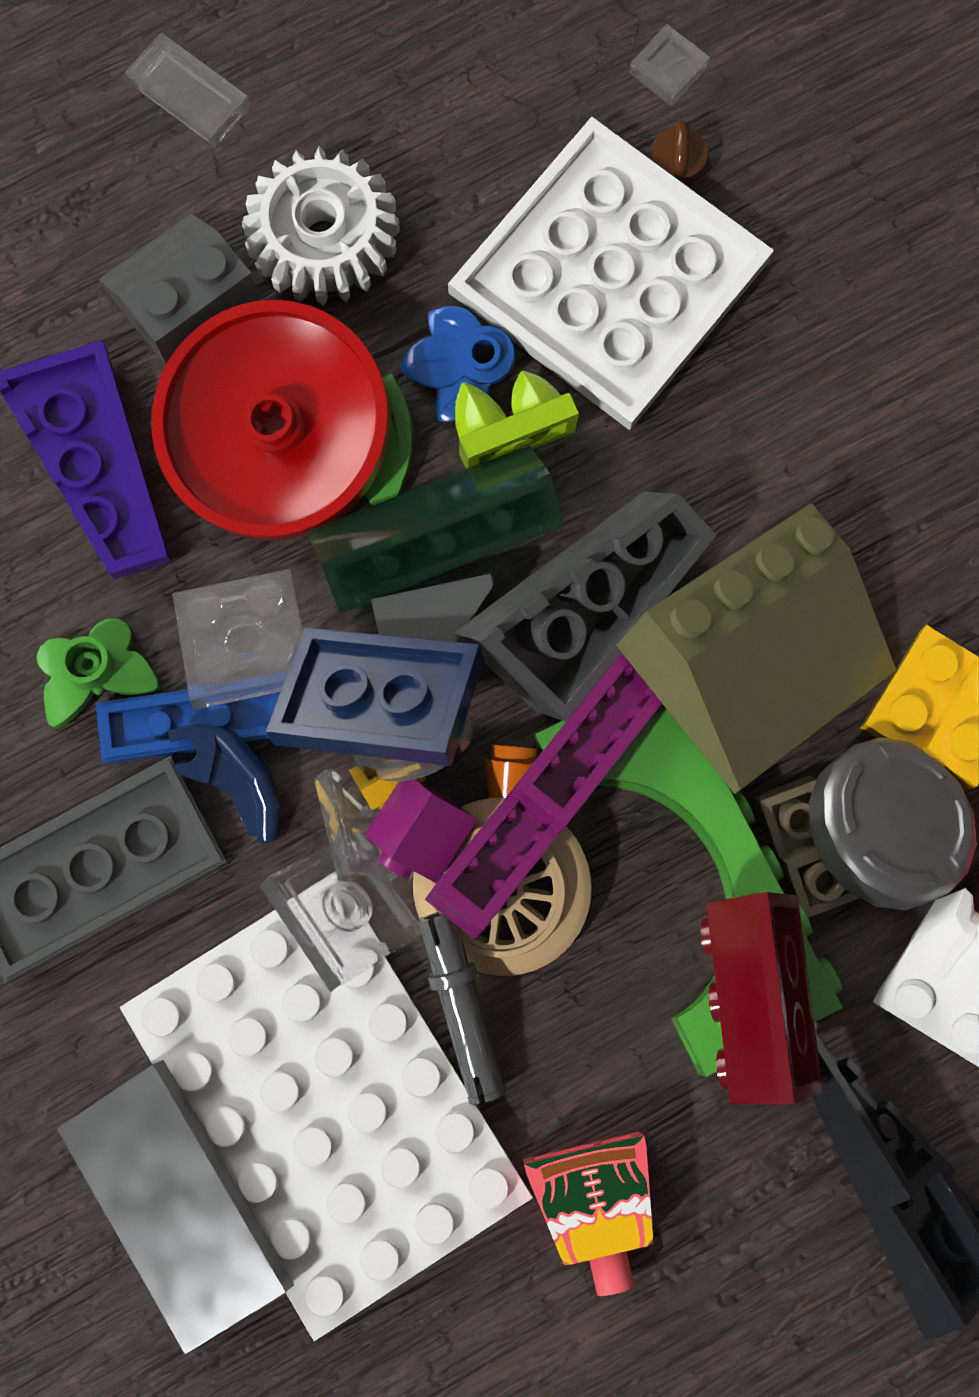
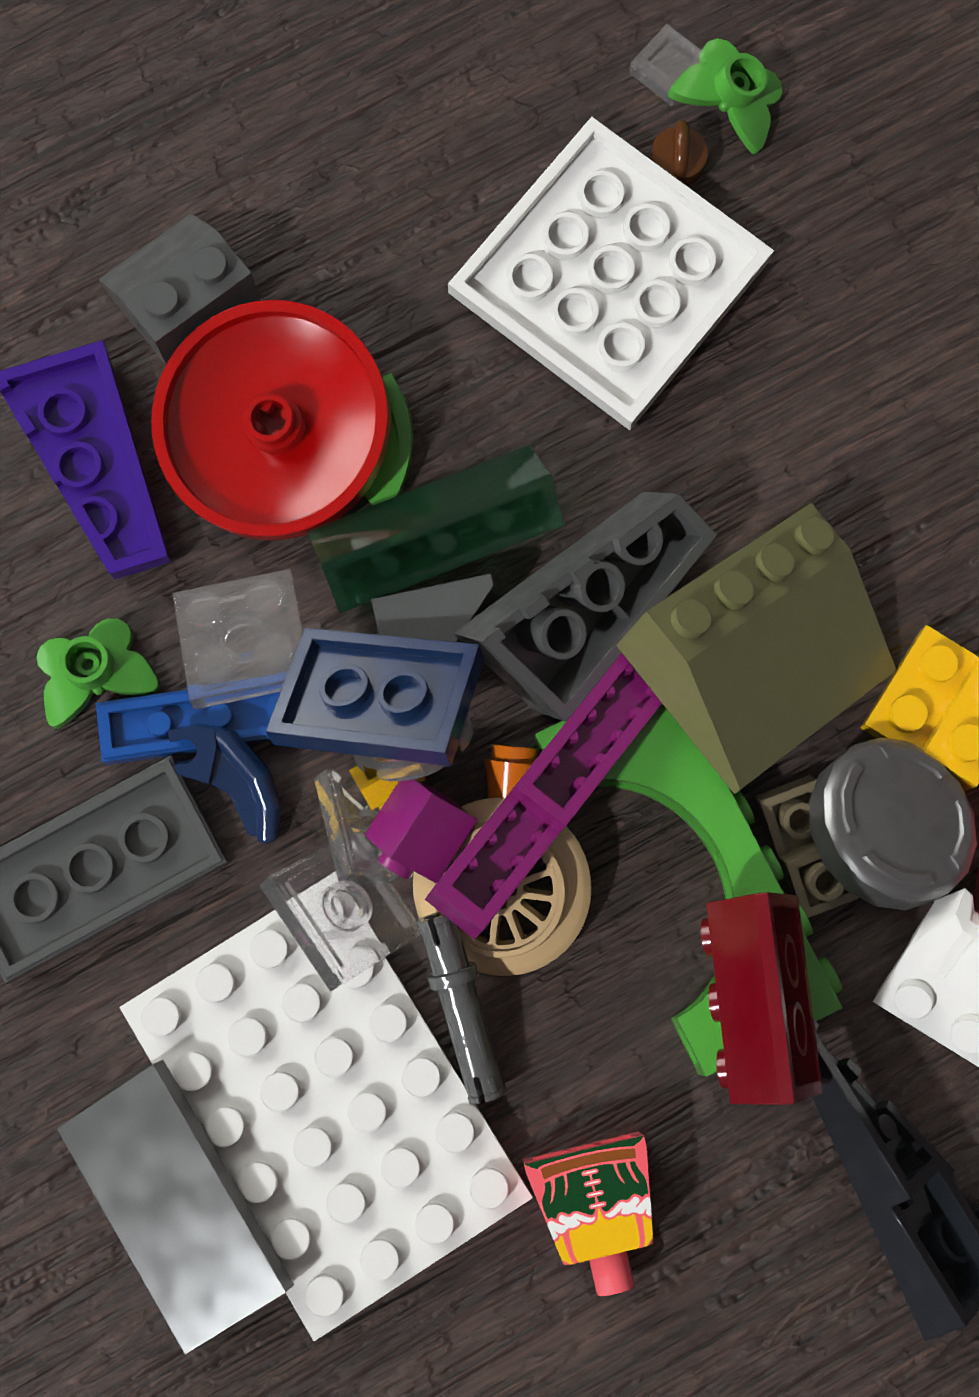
clear tile [125,32,250,147] -> none
white gear [242,146,400,306] -> none
blue plate [400,306,516,423] -> none
lime tile [455,371,579,476] -> none
none -> bright green animal [668,38,782,155]

